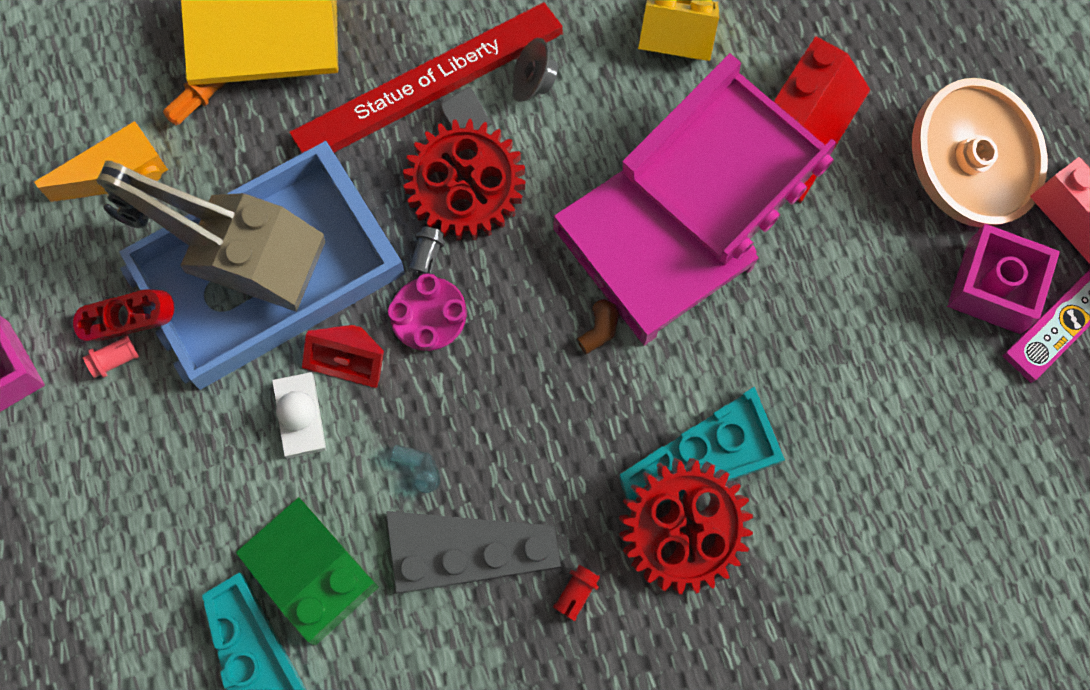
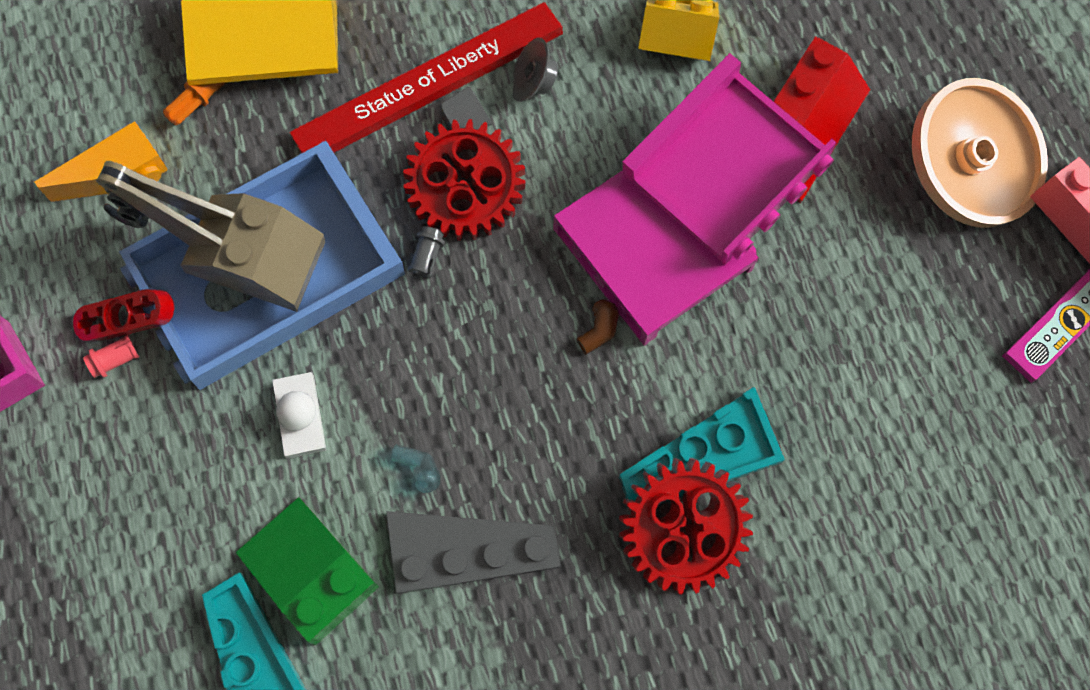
red slope [302,325,384,388] -> none
dark pink dish [388,273,467,351] -> none
red pin [553,565,600,621] -> none
dark pink brick [947,224,1060,335] -> none

